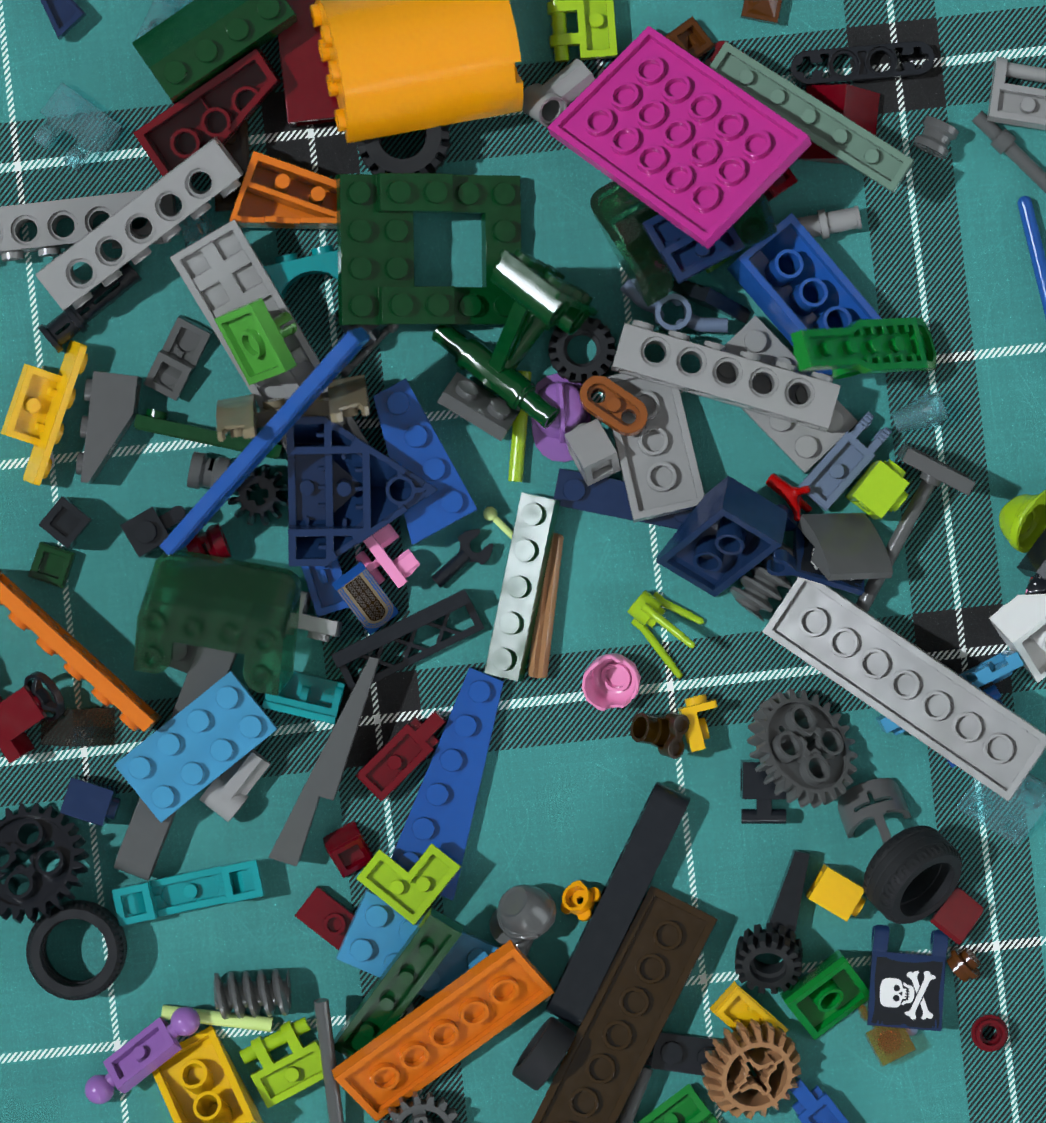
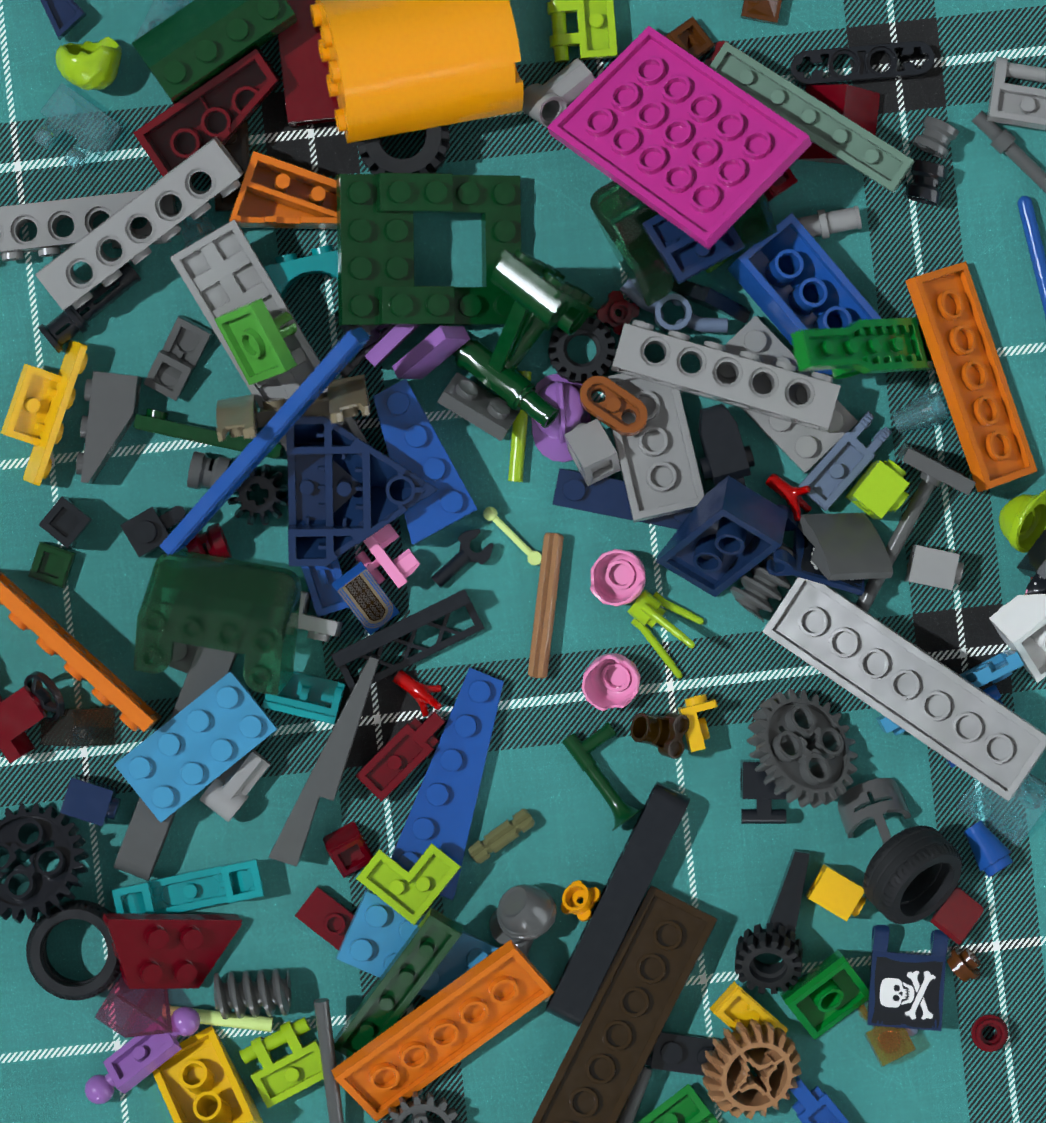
plate [484,492,560,682] -> none
black tyre [512,1017,575,1091] -> none
none -> lime hair [55,37,122,90]
none -> clear pink slope [95,975,173,1038]
none -> dark red wing [103,913,242,989]
none -> medium lavender tile [364,324,421,368]
none -> medium lavender tile [392,326,470,379]
none -> red bar [393,670,442,717]
none -> olive axle [468,809,535,864]
none -> dark green piece [562,722,644,831]
none -> bright pink hair [590,549,646,607]
none -> dark red plate [596,291,640,335]
none -> black hinge [698,403,755,486]
none -> black wheel [904,160,949,206]
none -> light grey brick [904,545,964,590]
none -> orange plate [905,261,1038,492]
none -> blue cone [963,820,1013,878]

